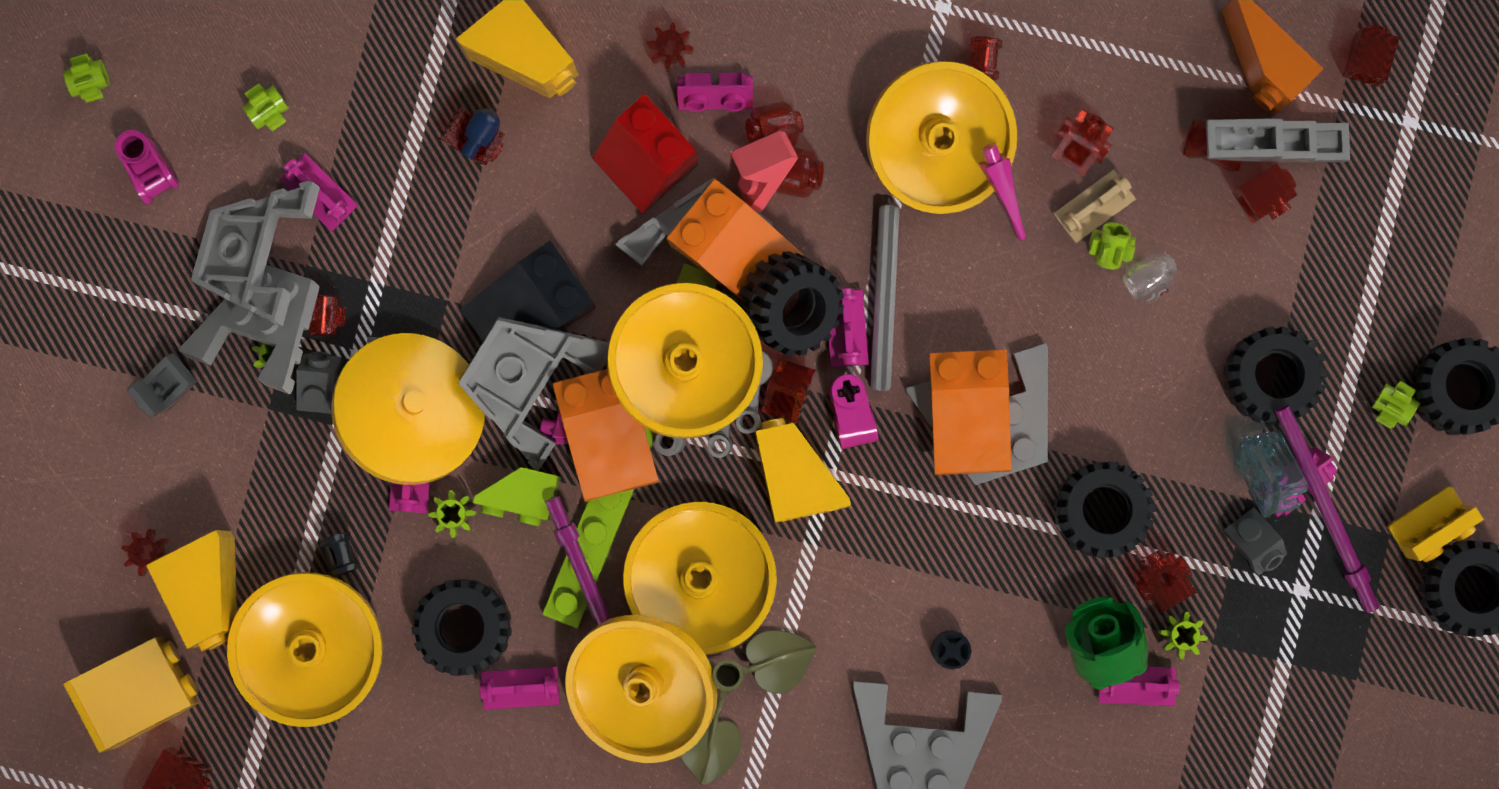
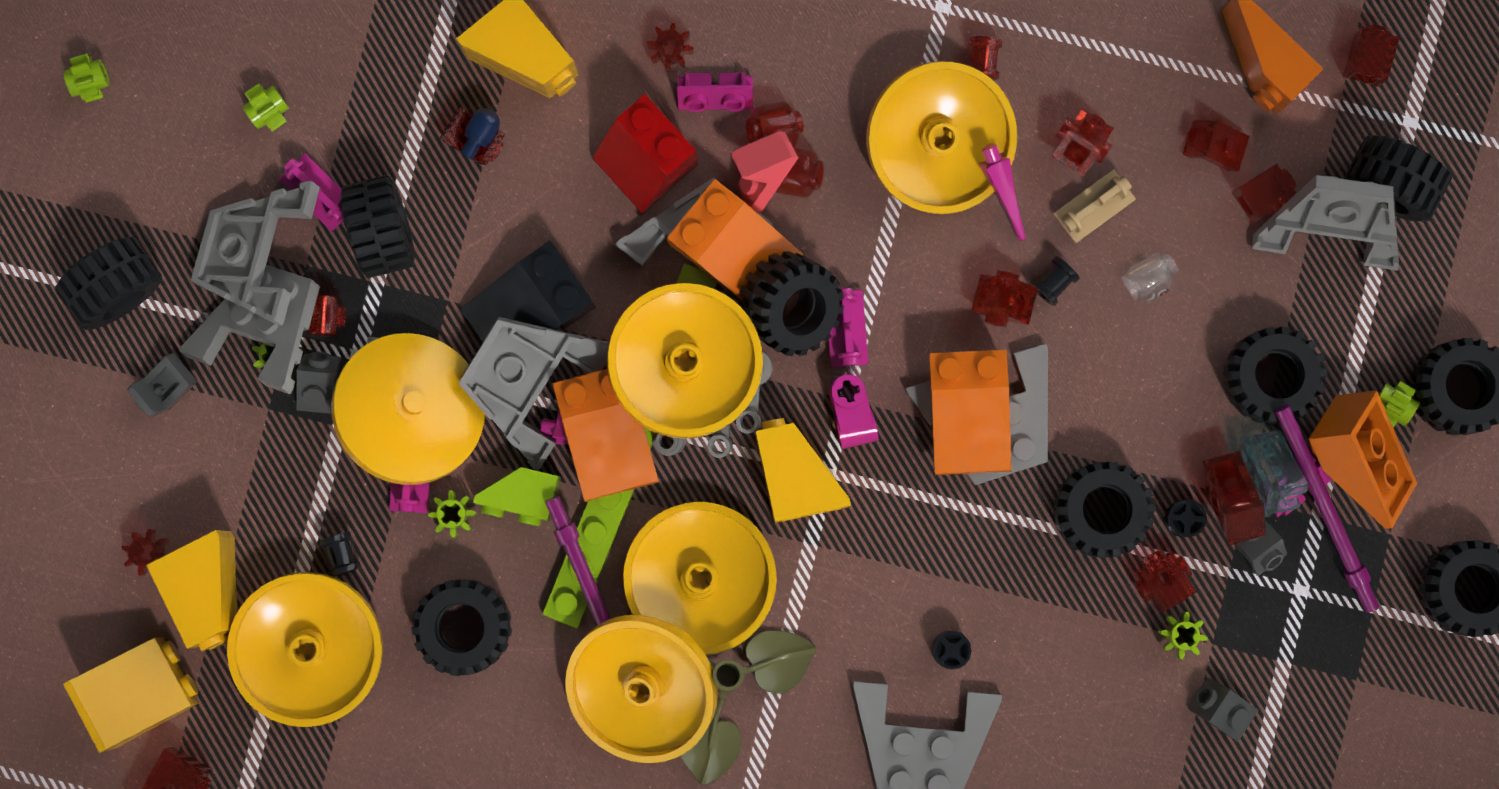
dark pink piece [115,130,180,205] -> none
dark pink hinge [480,666,560,710] -> none
clear red brick [761,358,816,424] -> none
light grey axle [870,205,900,391] -> none
green brick [1065,597,1149,690] -> none
lime gear [1088,222,1136,270] -> none
dark pink hinge [1099,667,1180,706] -> none
light grey slope [1206,119,1350,163] -> none
yellow bracket [1387,486,1484,562] -> none
none -> black tyre [55,237,162,330]
none -> black tyre [340,175,415,279]
none -> clear red brick [971,270,1038,328]
none -> black bush [1030,256,1080,306]
none -> black wheel [1164,499,1207,538]
none -> dark grey bracket [1188,678,1259,742]
none -> clear red brick [1202,451,1266,545]
none -> light grey wing [1252,175,1399,271]
none -> orange slope [1309,390,1418,529]
none -> black tyre [1344,135,1452,222]

